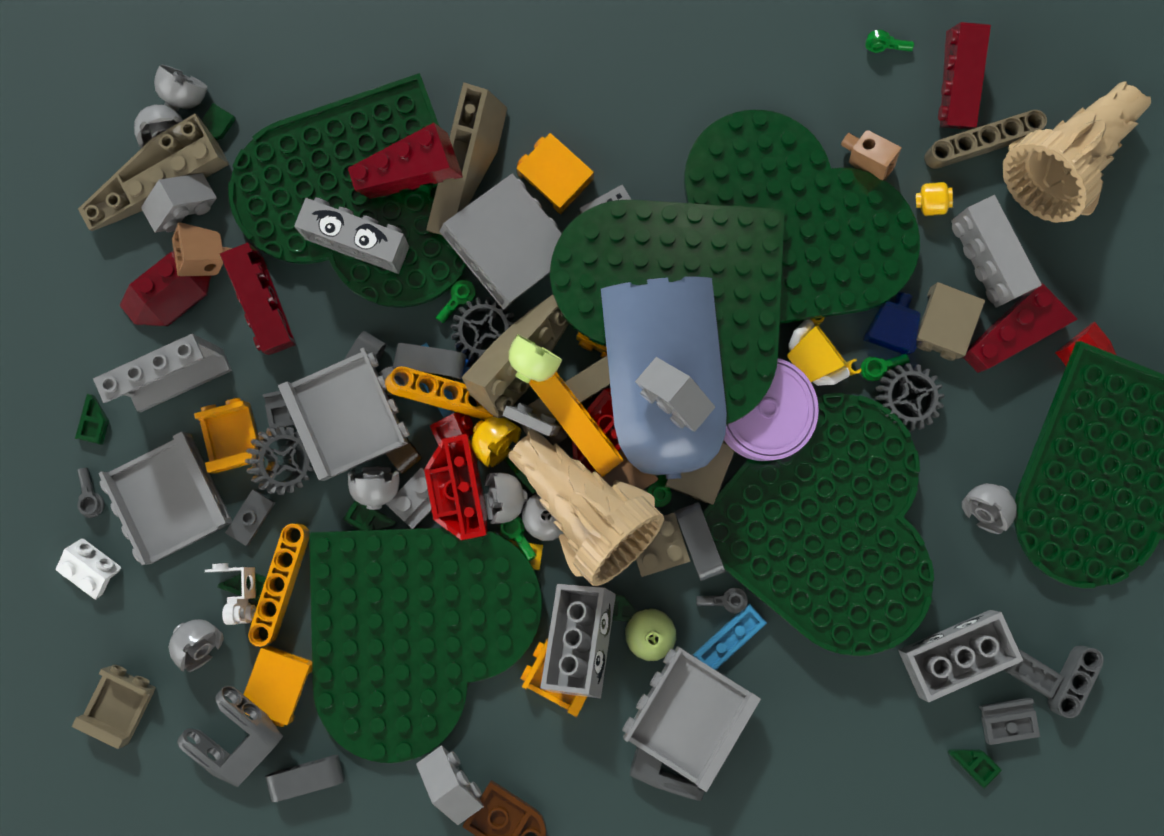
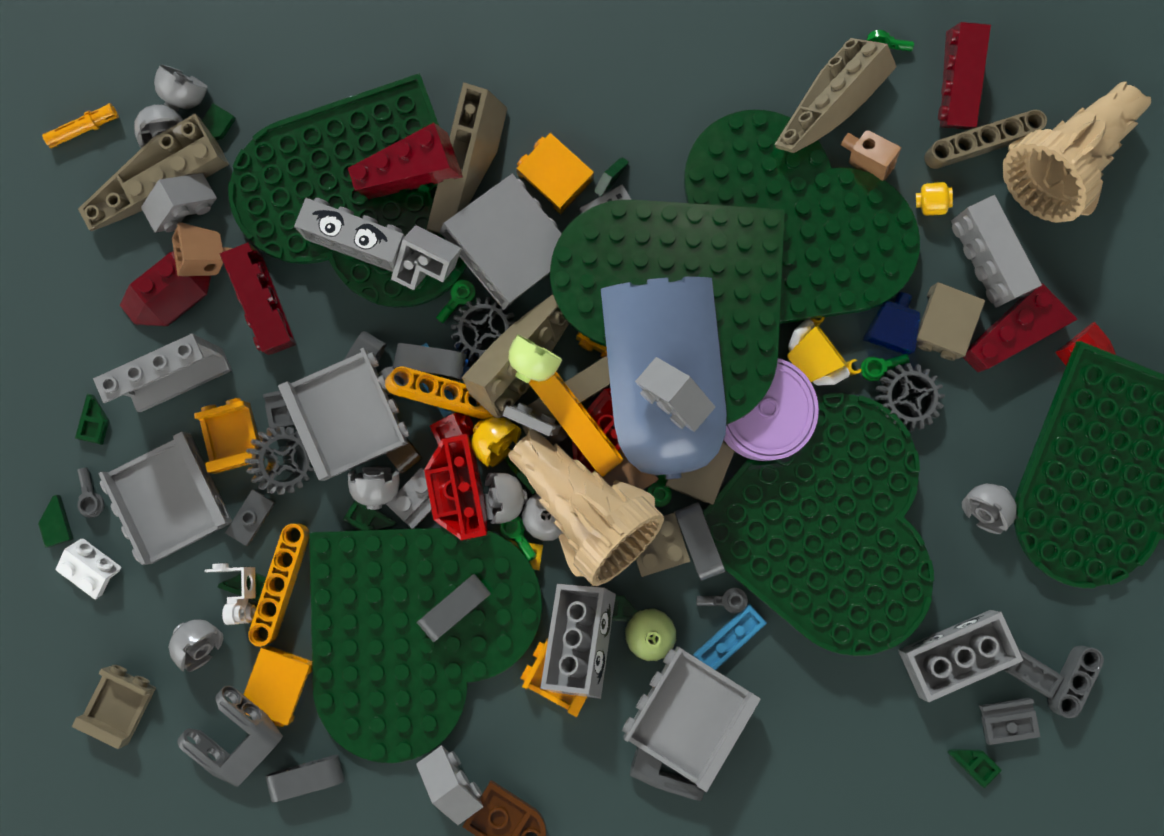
none -> dark green tile [38,495,73,548]
none -> light orange pin [42,103,119,149]
none -> light grey brick [391,225,461,290]
none -> dark grey beam [417,574,491,643]
none -> dark green tile [595,157,629,197]
none -> dark tan wedge [775,38,897,153]

